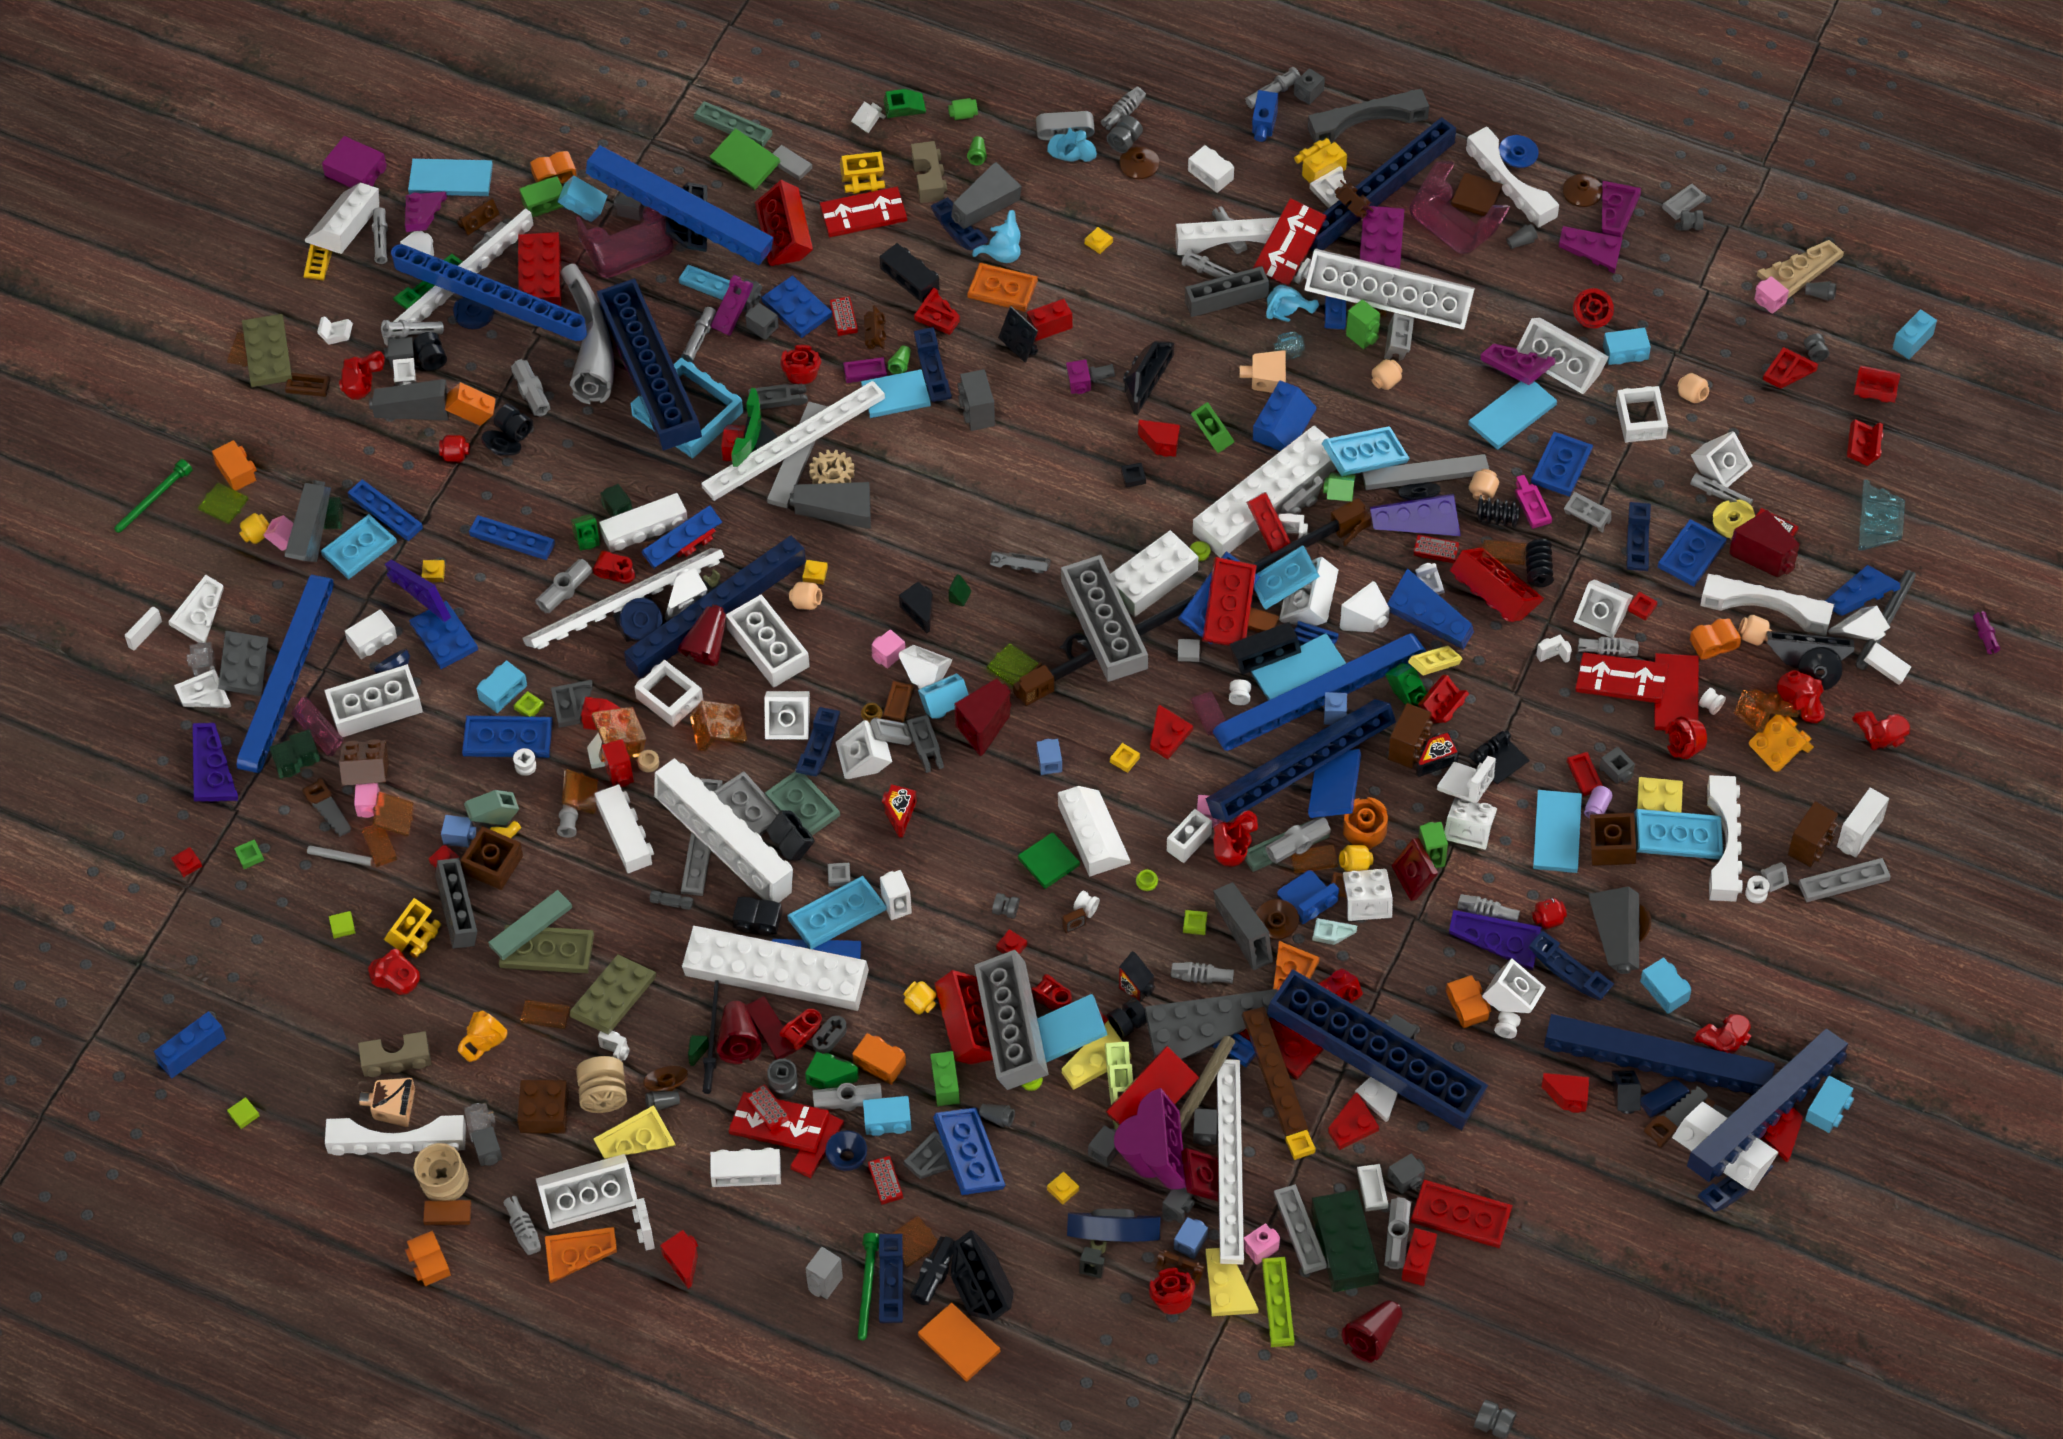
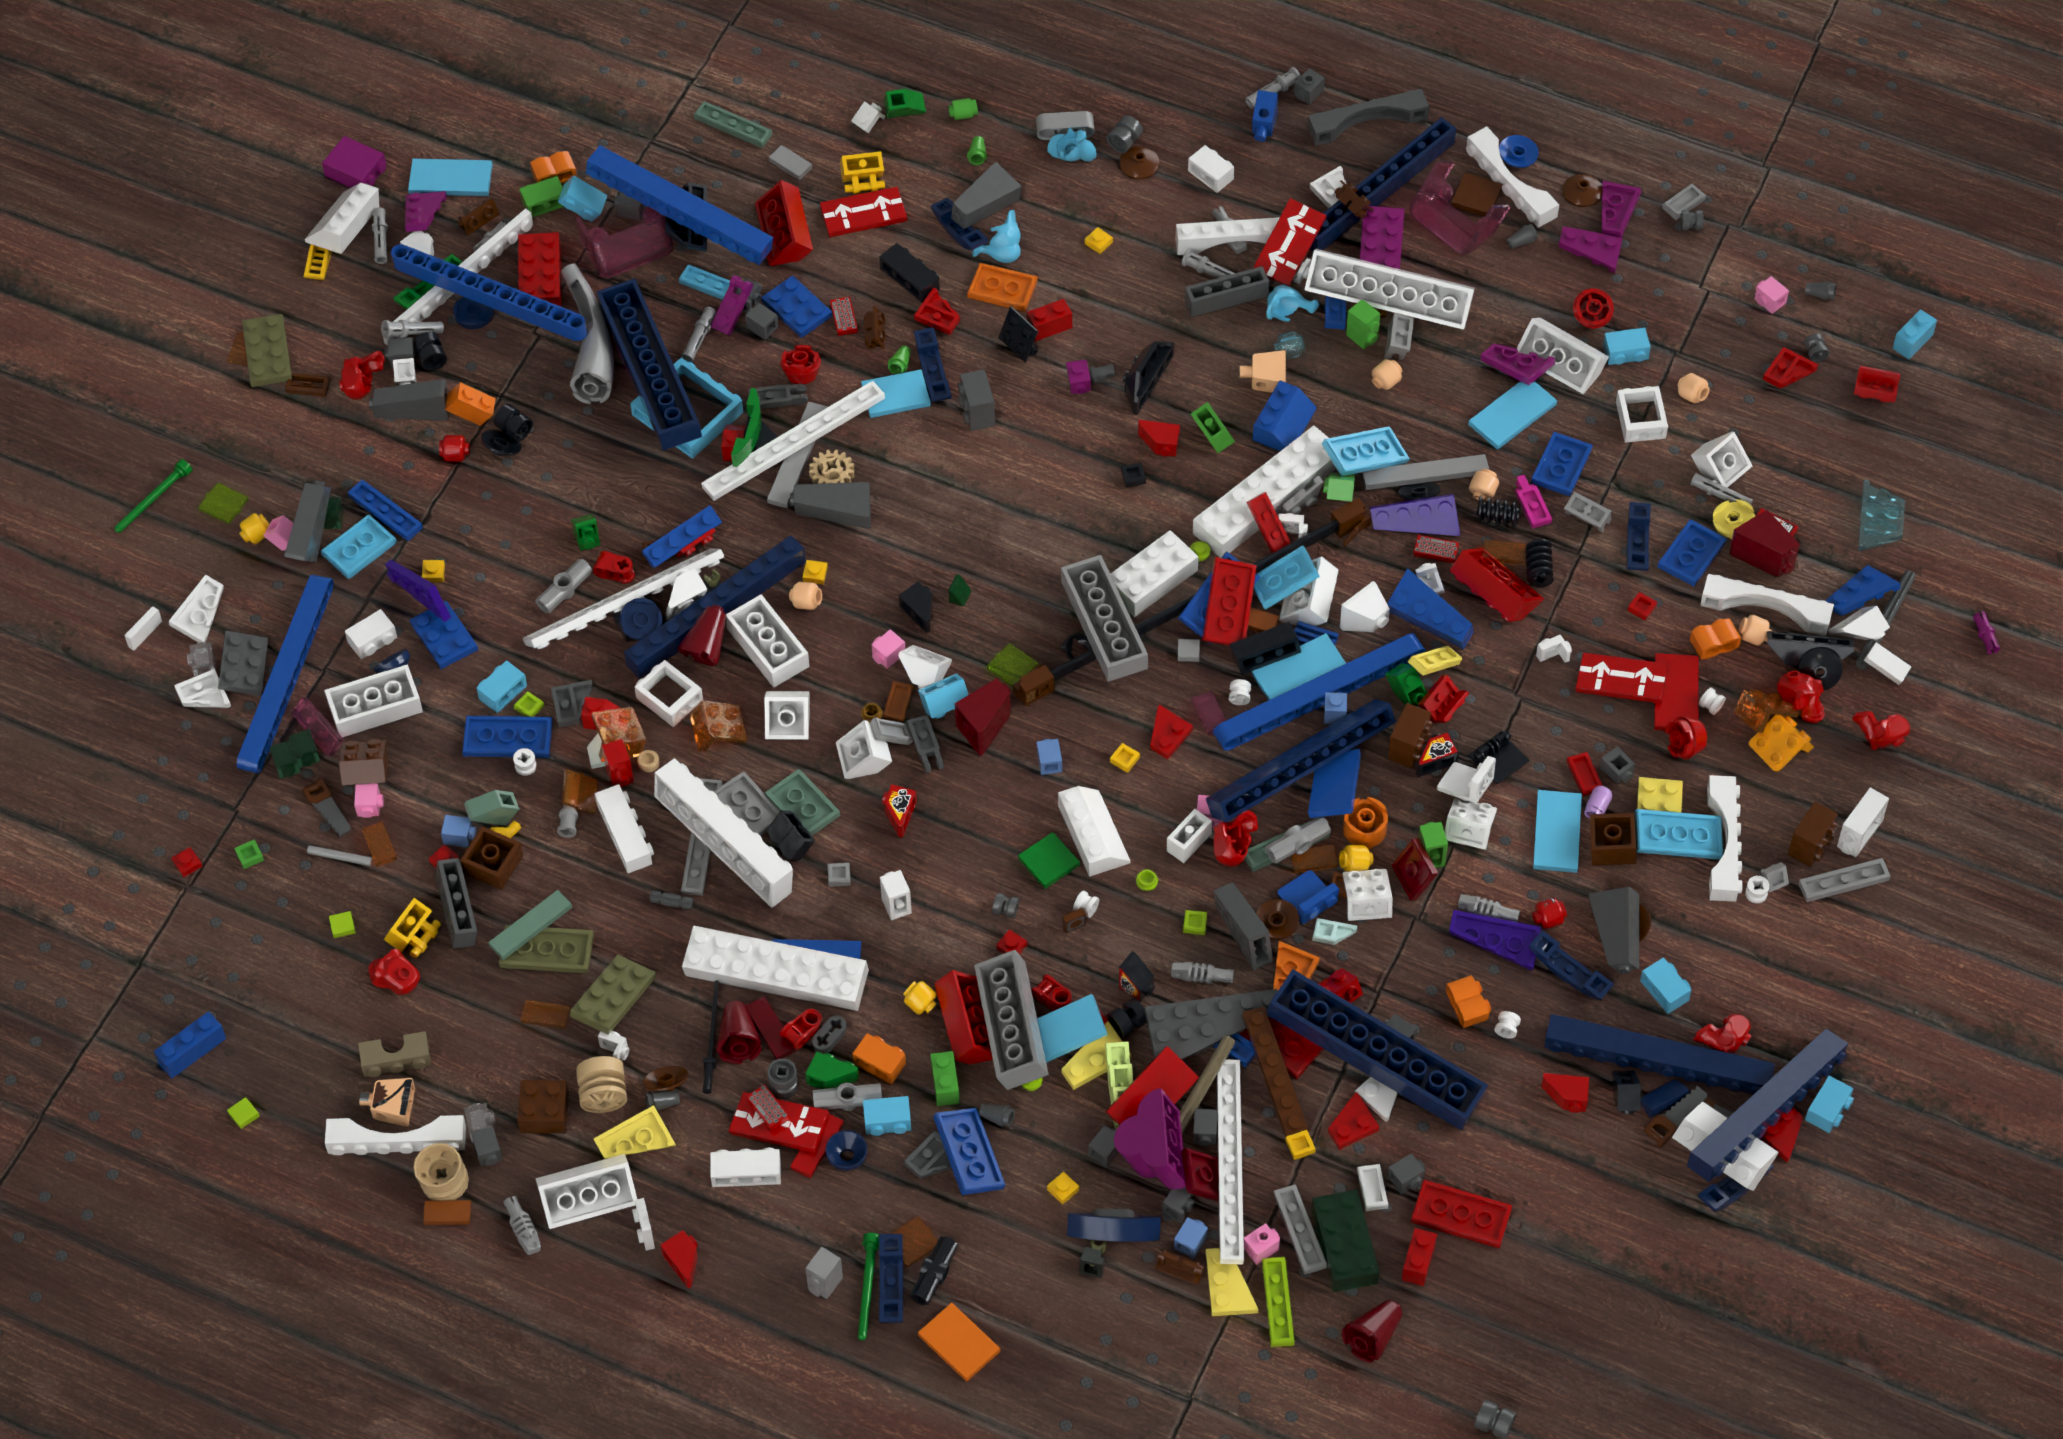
dark purple wing [193,723,238,801] -> none
orange brick [212,440,257,492] -> none
white bracket [317,317,353,345] -> none
clear orange piece [373,792,413,836] -> none
orange brick [405,1231,451,1286] -> none
light orange piece [458,1010,507,1062] -> none
blue plate [469,515,555,560] -> none
light grey piece [511,359,550,417] -> none
orange wing [545,1227,617,1283] -> none
white brick [599,493,688,552] -> none
clear green brick [600,484,632,517] -> none
dark green slope [688,1035,709,1066] -> none
bright green tile [710,128,781,190] -> none
black brick [732,897,782,936] -> none
medium azure tile [787,876,886,949] -> none
dark blue slope [796,707,840,777] -> none
magenta tile [843,357,887,383] -> none
tile [868,1156,903,1205] -> none
dark tan arch [911,141,947,203] -> none
black wedge [950,1230,1014,1321] -> none
dark grey hinge [990,551,1051,573] -> none
light grey hinge [1101,86,1146,130] -> none
red cone [1149,1268,1195,1314] -> none
yellow brick [1294,138,1347,183] -> none
light grey piece [1384,1197,1411,1269] -> none
white slope [1482,958,1546,1013] -> none
white slope [1573,580,1633,638] -> none
light grey hinge [1578,637,1639,657] -> none
tan wing [1757,240,1844,299] -> none
red bracket [1847,419,1884,466] -> none

